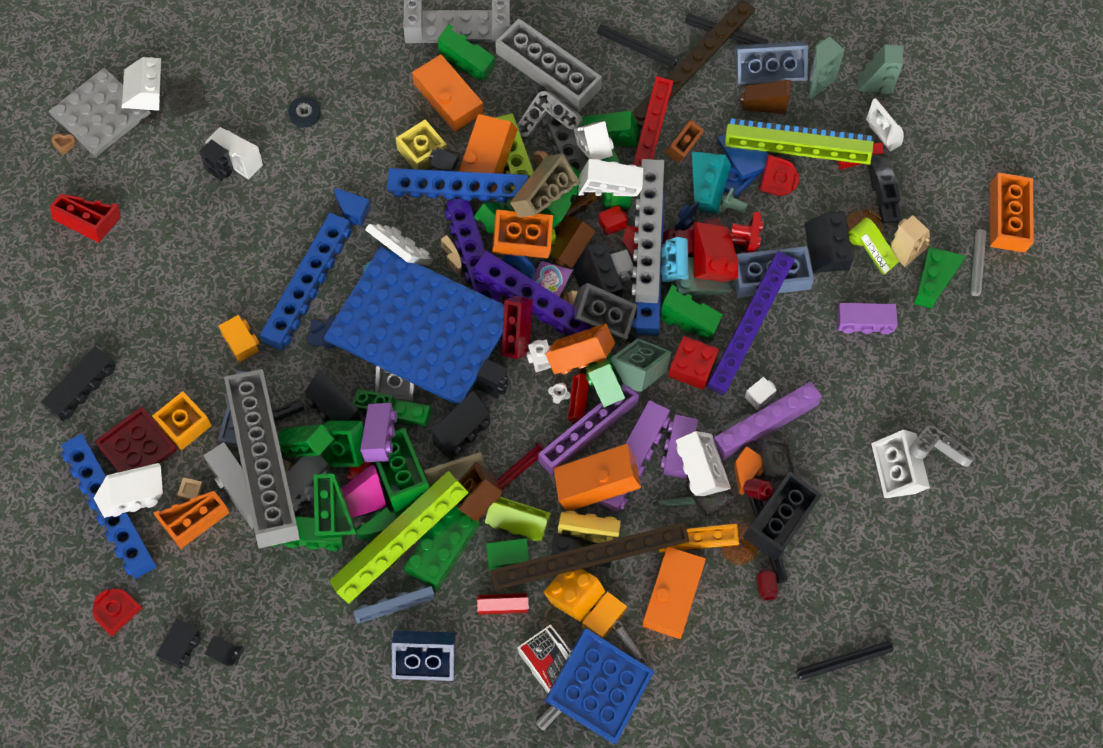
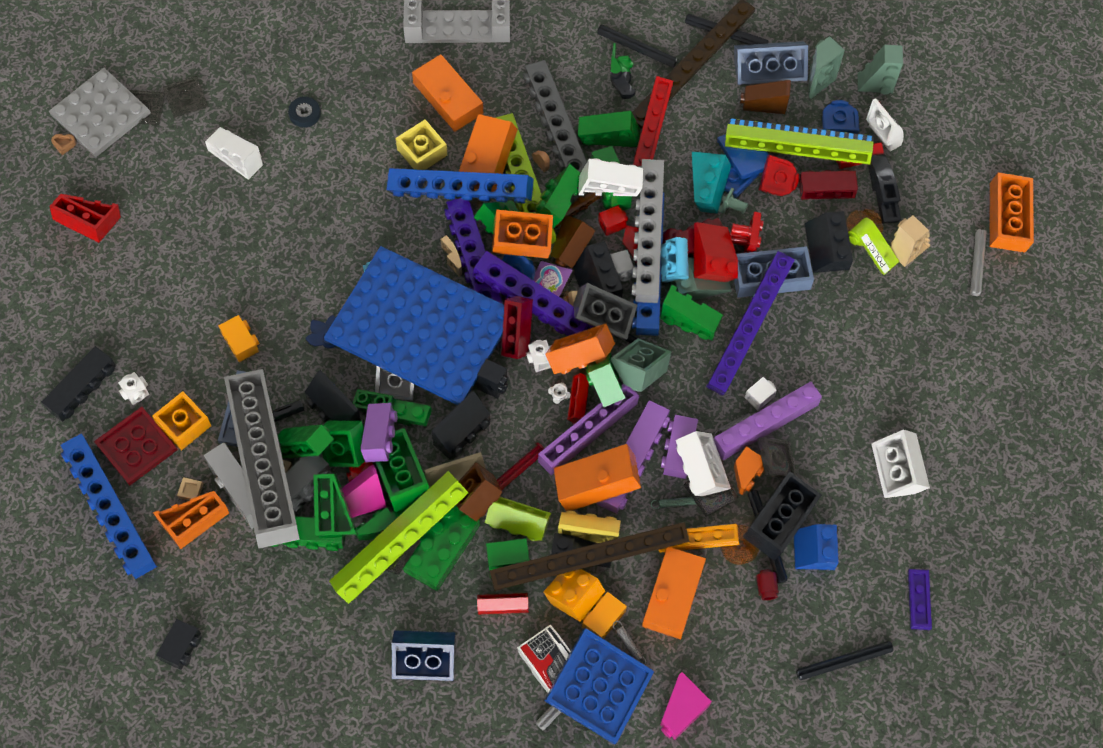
red tile [93,589,142,637] -> none
white slope [94,463,163,518] -> none
white slope [122,57,161,110] -> none
black brick [199,139,233,181] -> none
black bracket [205,636,245,667] -> none
blue brick [260,213,352,351] -> none
blue slope [334,188,371,226] -> none
sand blue plate [353,586,435,624] -> none
white plate [365,224,433,266] -> none
black slope [429,146,461,171] -> none
green wedge [438,24,495,81] -> none
light grey brick [496,19,602,112] -> none
dark tan wedge [510,153,580,218] -> none
light grey beam [517,91,582,137] -> none
white wedge [574,121,614,160] -> none
dark orange brick [664,119,704,163] -> none
red brick [668,336,719,390] -> none
dark blue plate [674,201,699,231] -> none
dark red brick [743,478,773,501] -> none
medium lavender brick [837,303,898,334] -> none
light grey beam [909,425,975,467] -> none
green wedge [914,246,966,309] -> none
none -> white brick [118,372,149,405]
none -> animal [610,43,636,99]
none -> dark pink slope [660,672,712,740]
none -> blue slope [794,524,839,570]
none -> dark red brick [799,170,858,200]
none -> blue tile [822,100,859,134]
none -> dark purple tile [908,569,932,630]

